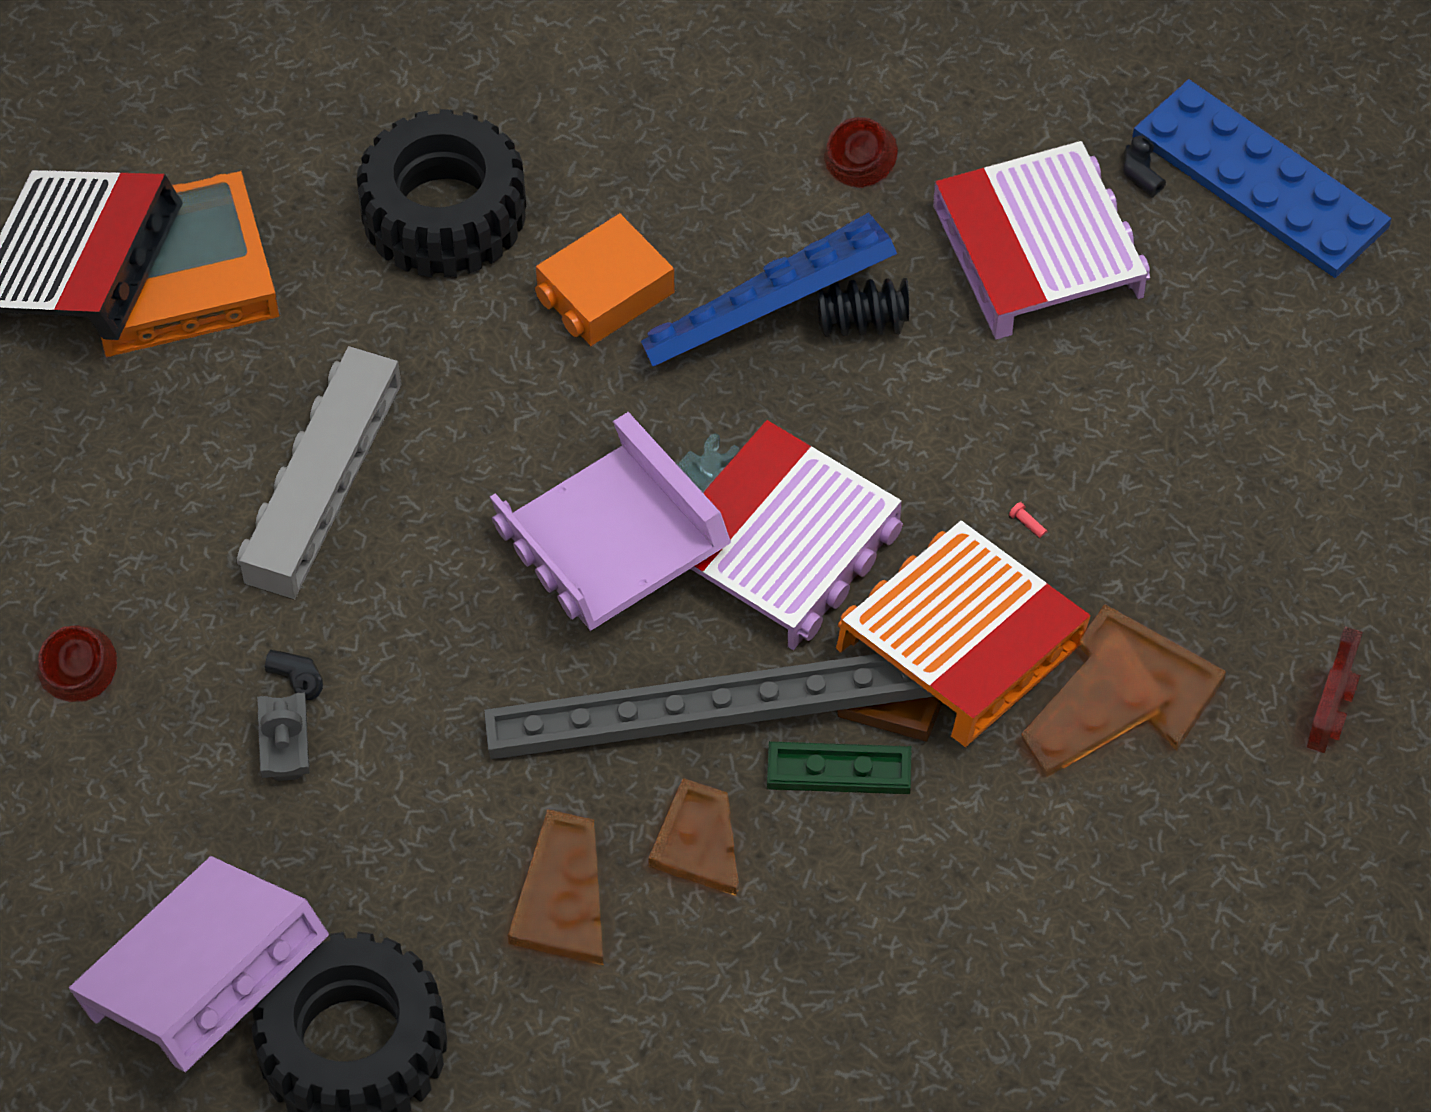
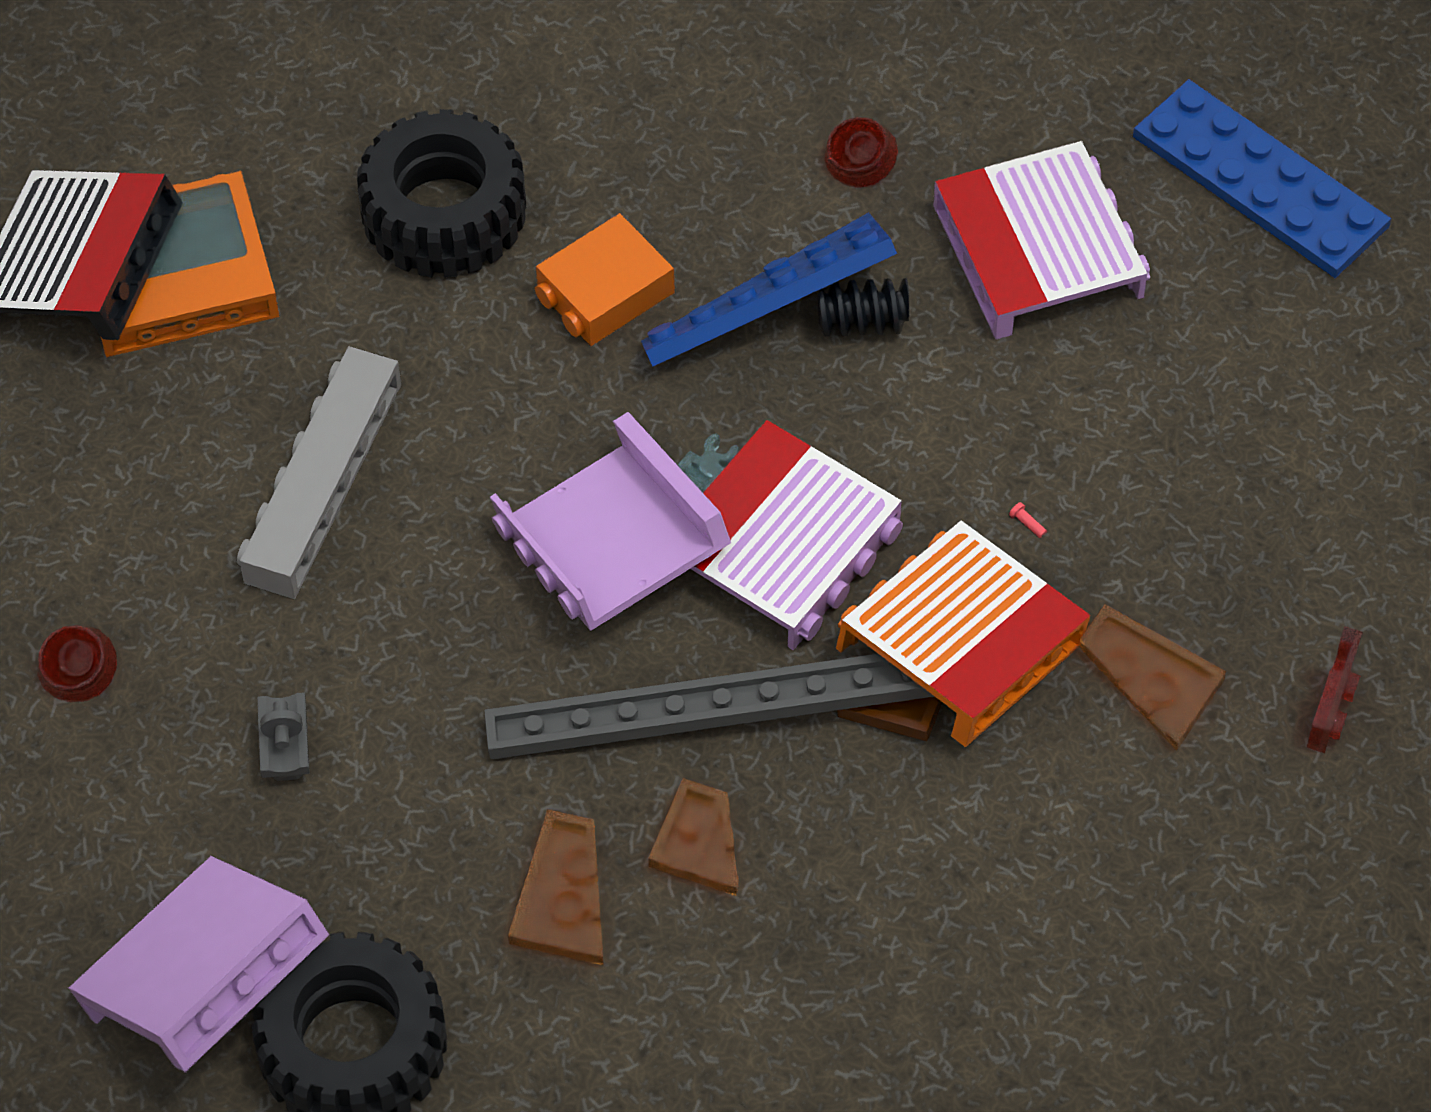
black arm [265,649,323,700] -> none
dark green tile [767,741,911,794] -> none
clear orange wing [1021,626,1169,777] -> none
black arm [1123,135,1166,198] -> none

